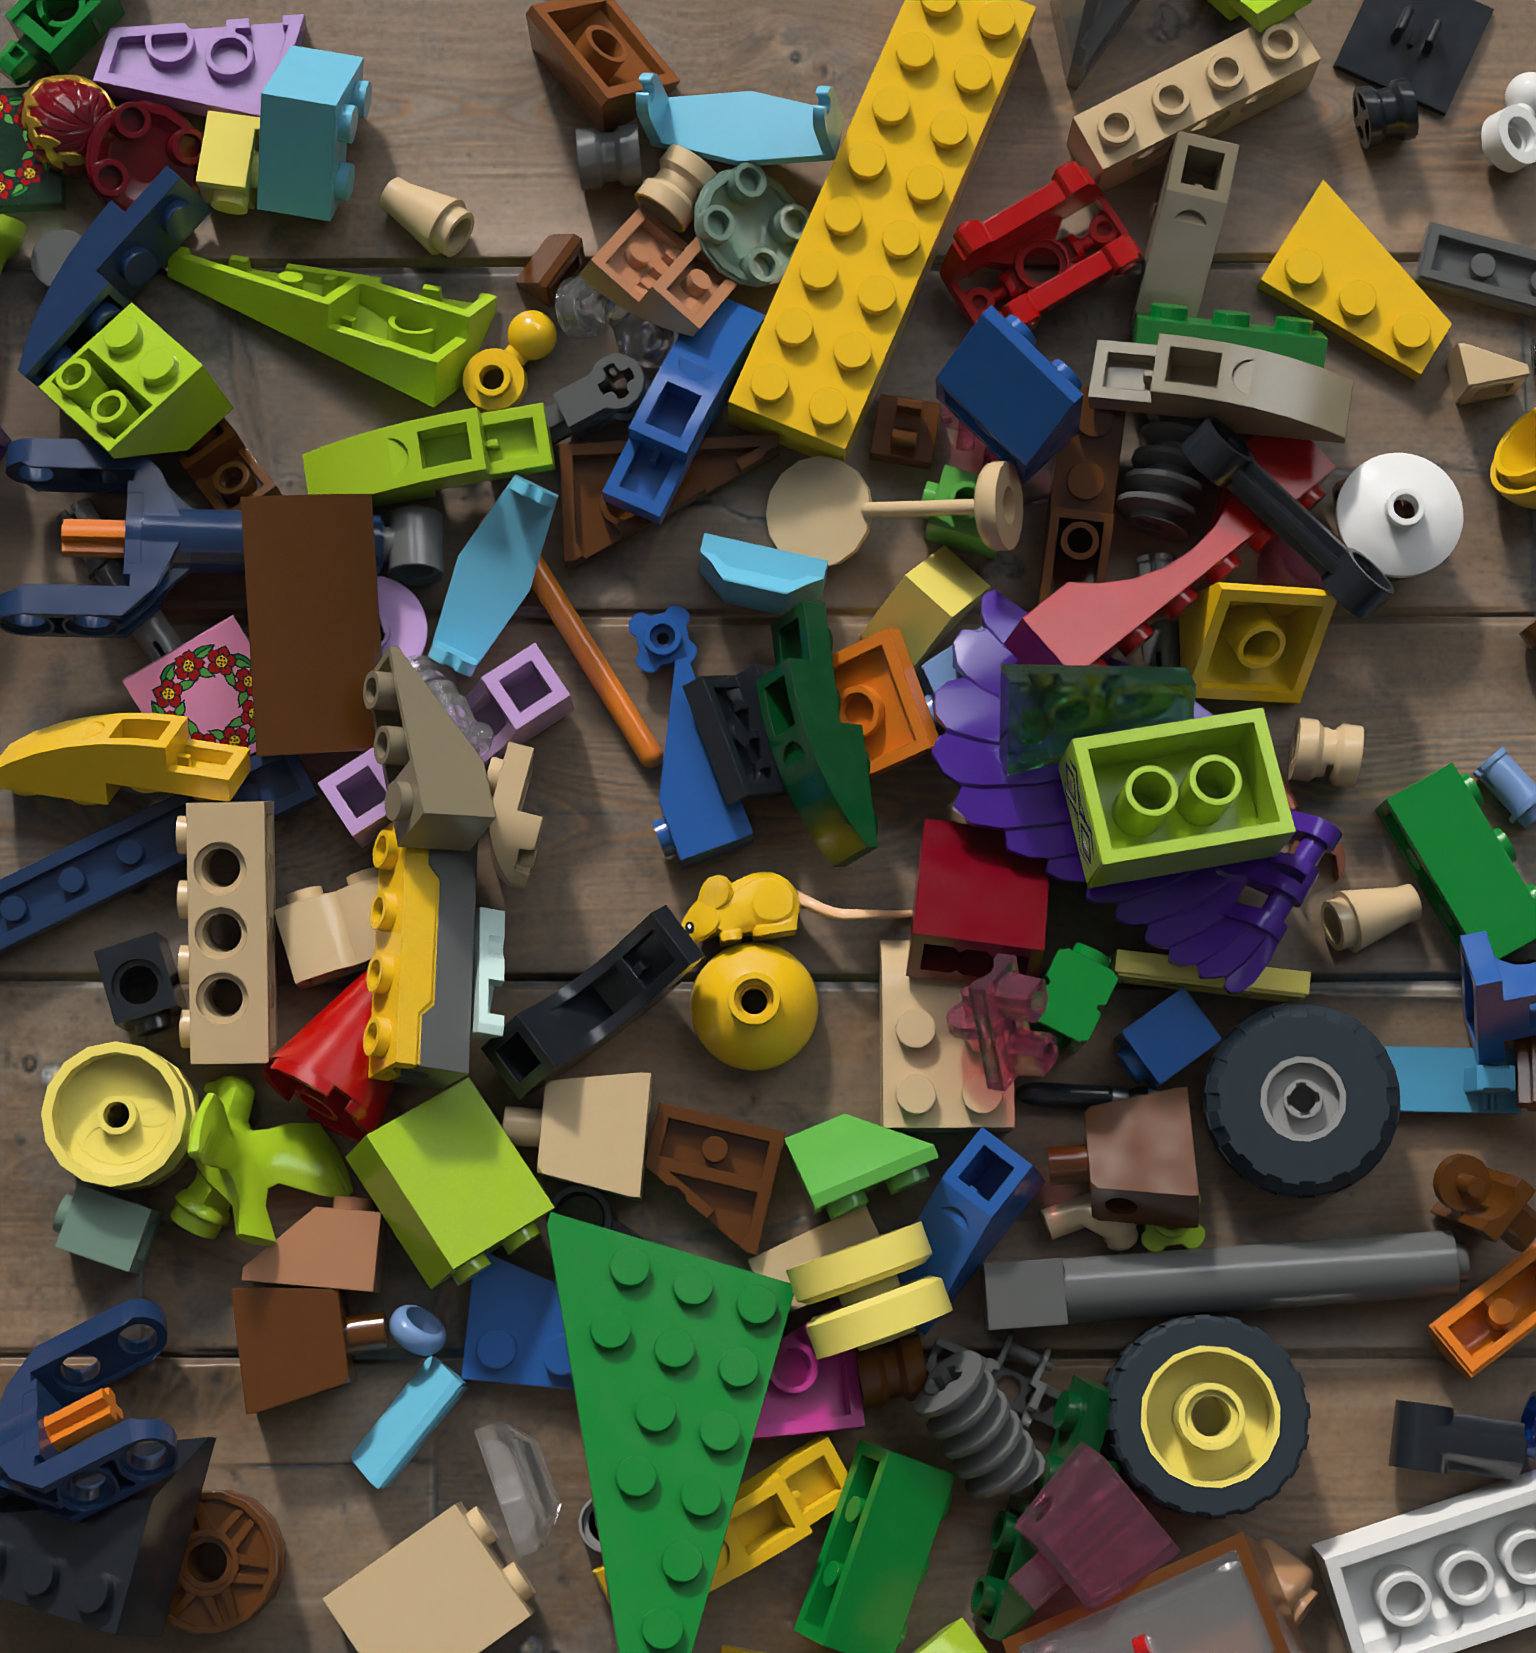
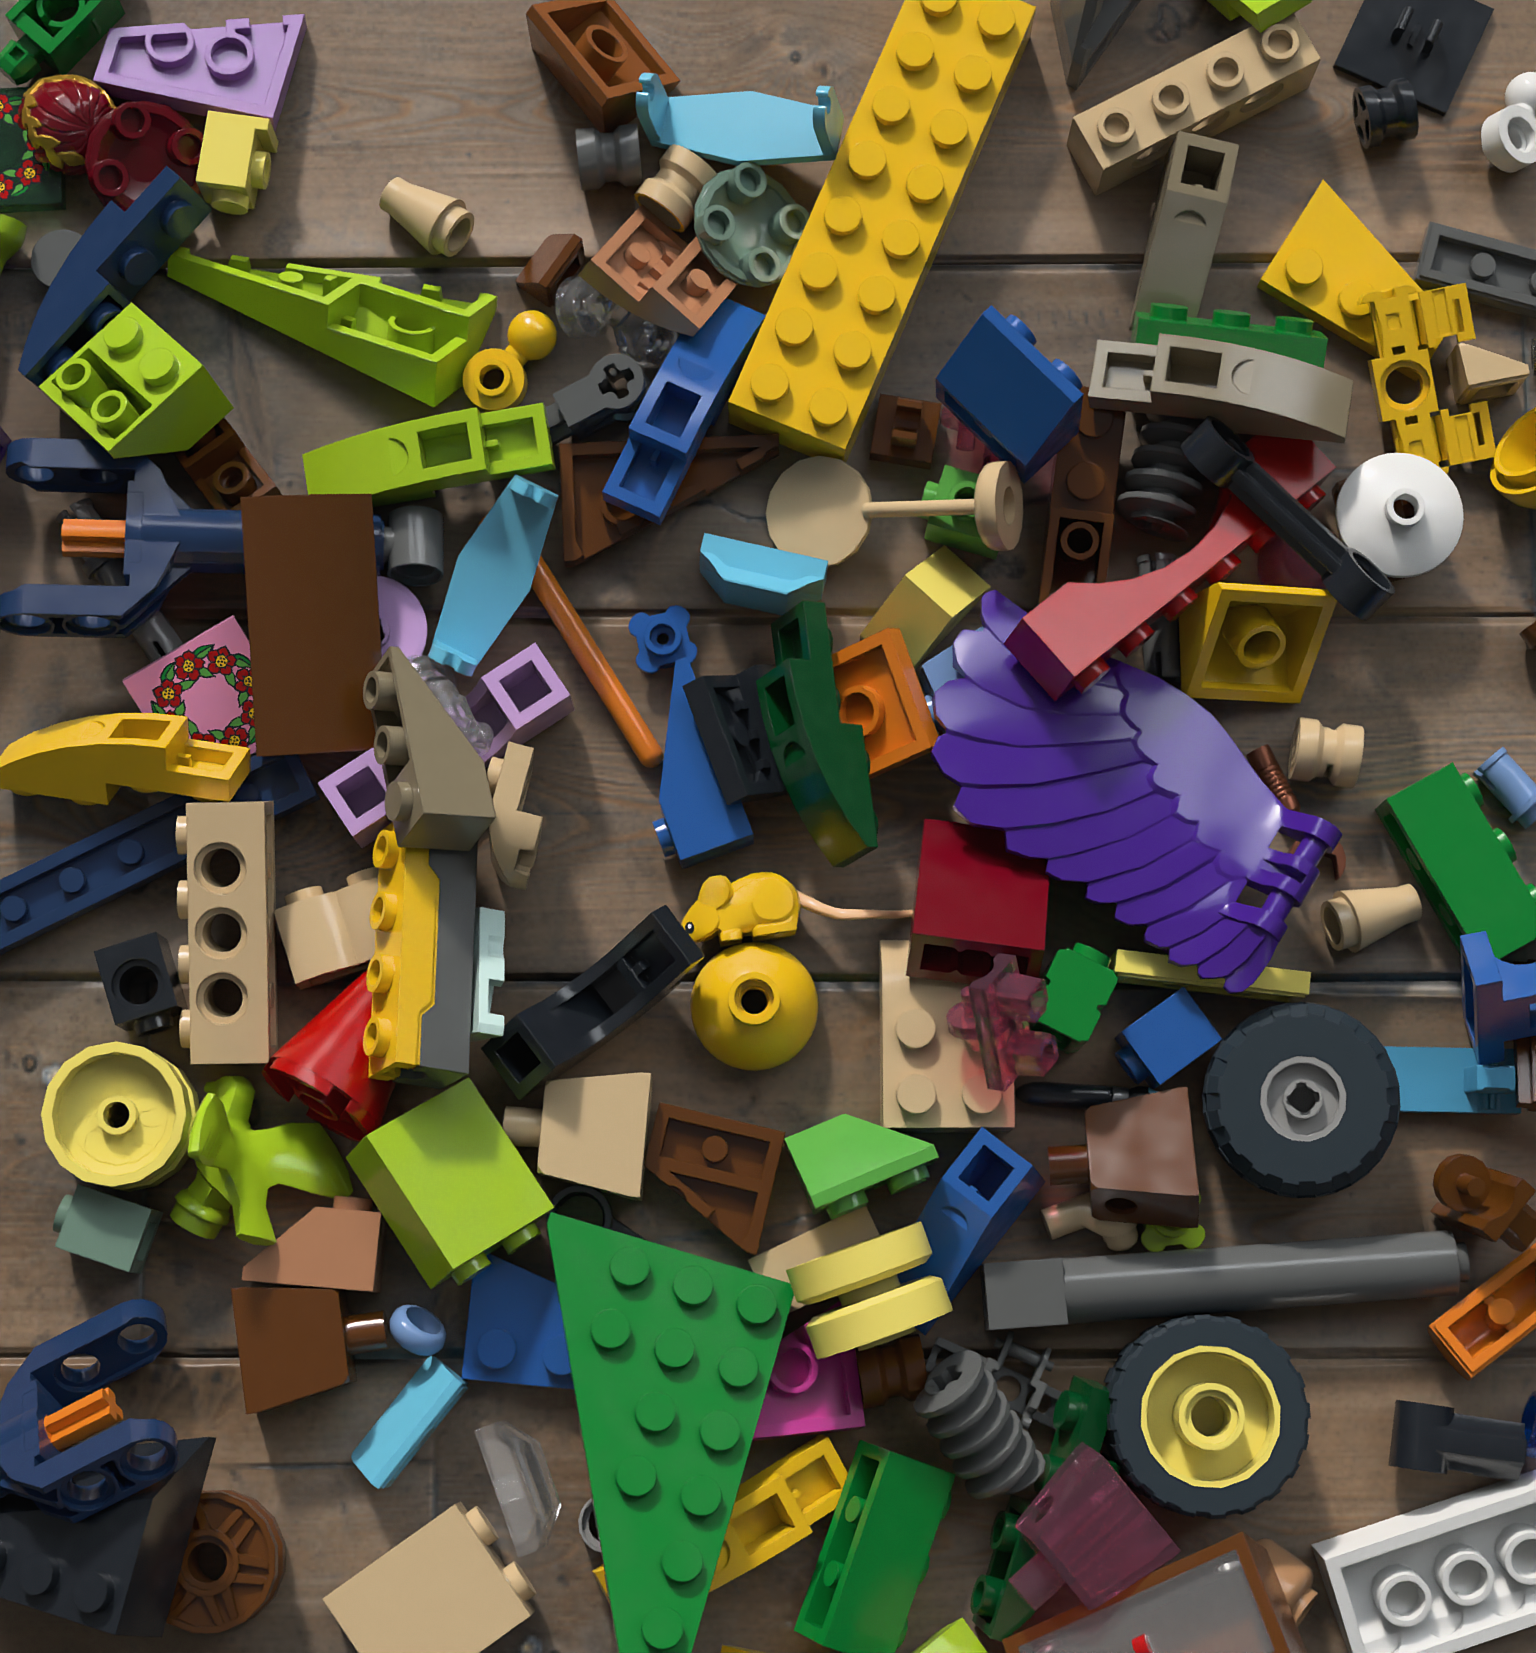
medium azure brick [257,45,372,221] -> none
red piece [940,161,1145,330] -> none
clear green wing [999,664,1196,775] -> none
lime brick [1058,708,1296,888] -> none
none -> yellow piece [1357,283,1496,474]

